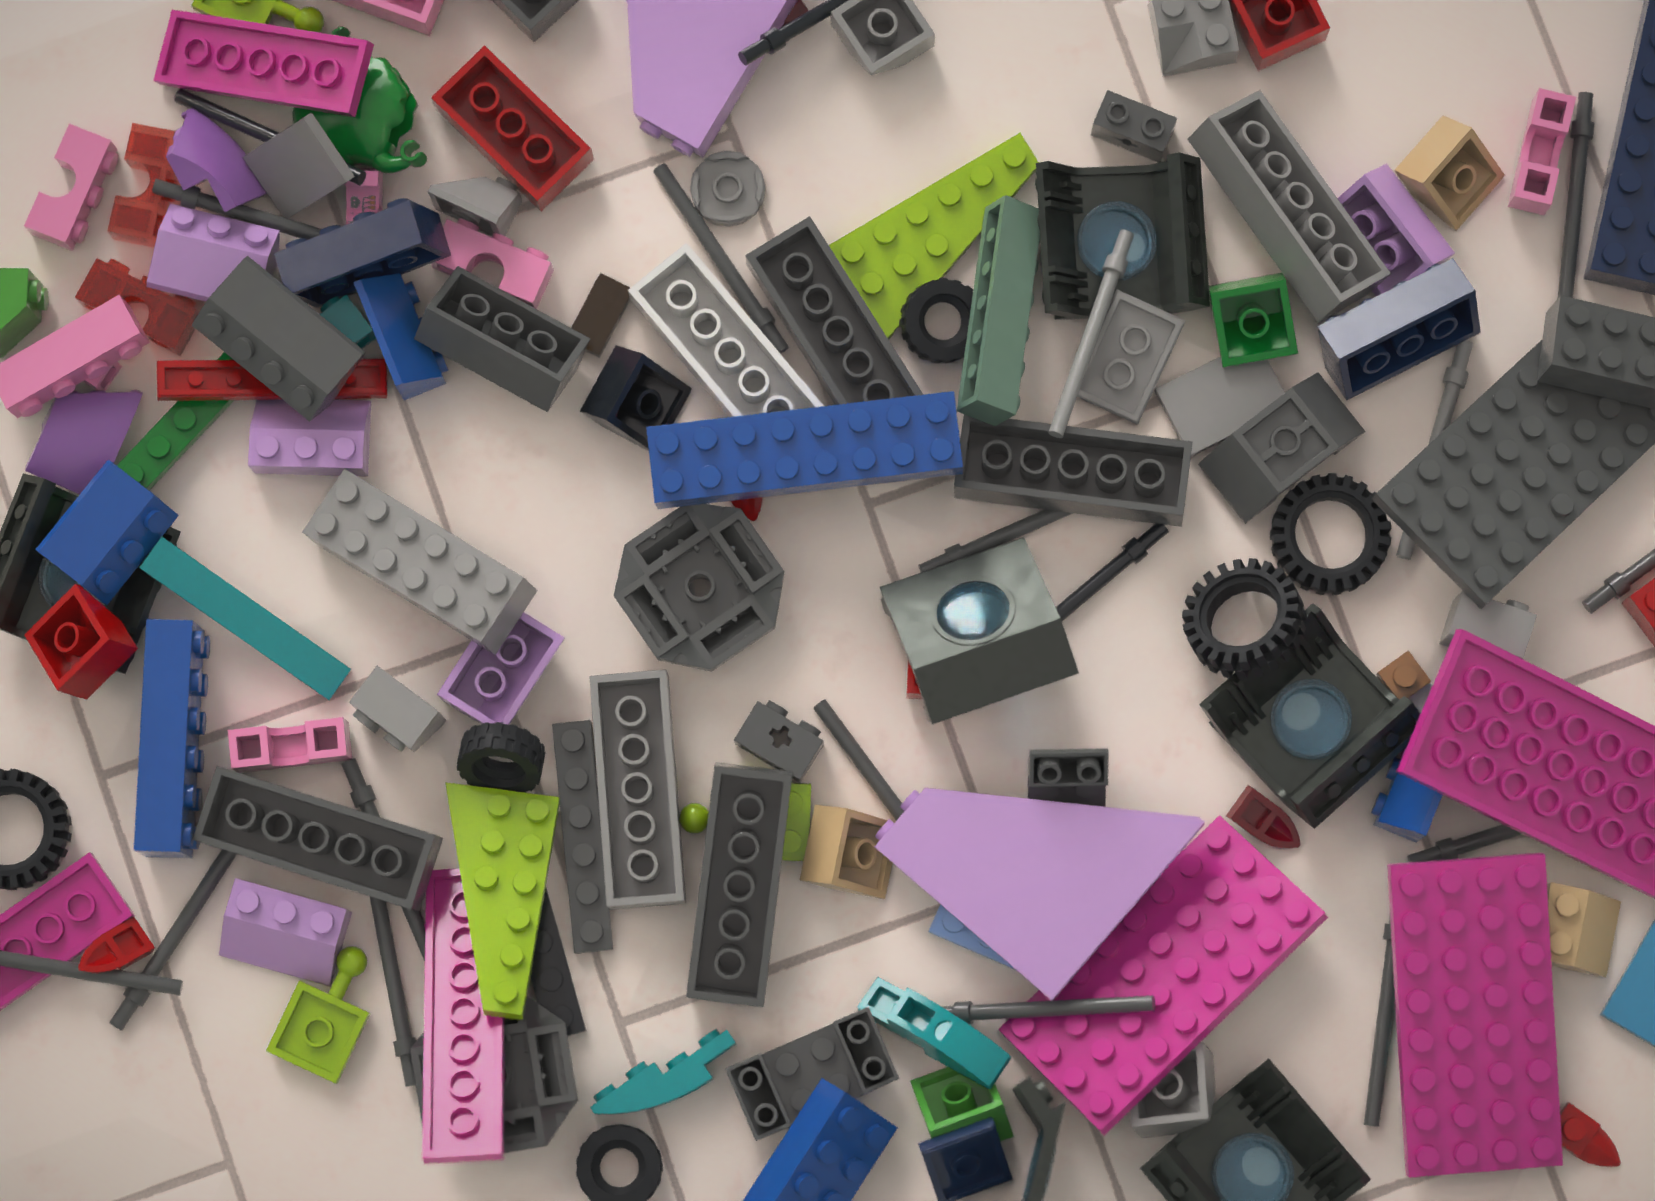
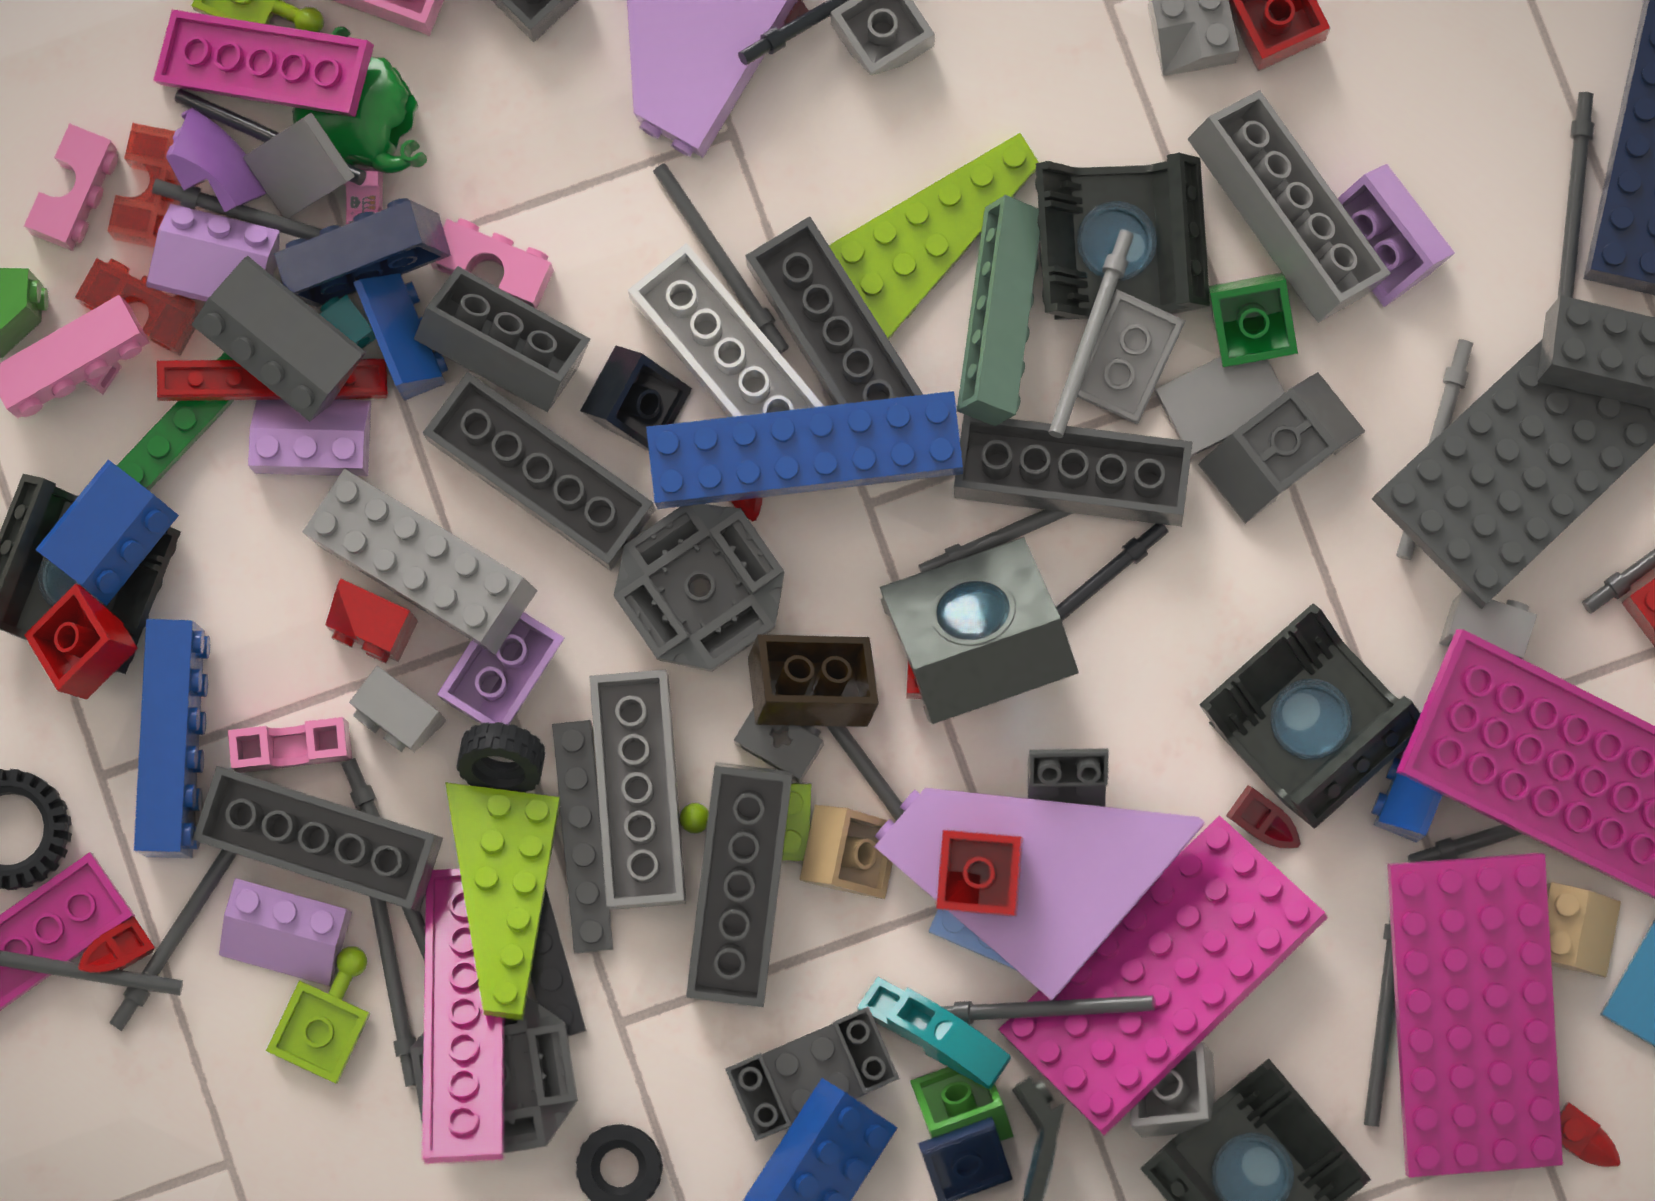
medium lavender slope [25,390,143,495] -> none
teal tile [139,537,351,700] -> none
light grey slope [428,177,522,236] -> none
red brick [431,45,594,211] -> none
dark brown tile [571,273,630,358] -> none
teal slope [590,1029,737,1115] -> none
light grey tile [690,150,765,227] -> none
black tyre [899,278,973,364] -> none
dark grey brick [1091,90,1177,163] -> none
black tyre [1182,558,1307,680] -> none
black tyre [1270,473,1392,595] -> none
brick [1317,258,1481,401] -> none
medium nougat plate [1376,650,1431,699] -> none
tan slope [1394,115,1505,230] -> none
bright pink arch [1508,88,1576,215] -> none
none -> red slope [325,578,418,664]
none -> dark grey brick [423,372,656,571]
none -> dark brown brick [748,634,879,727]
none -> red slope [936,830,1023,917]

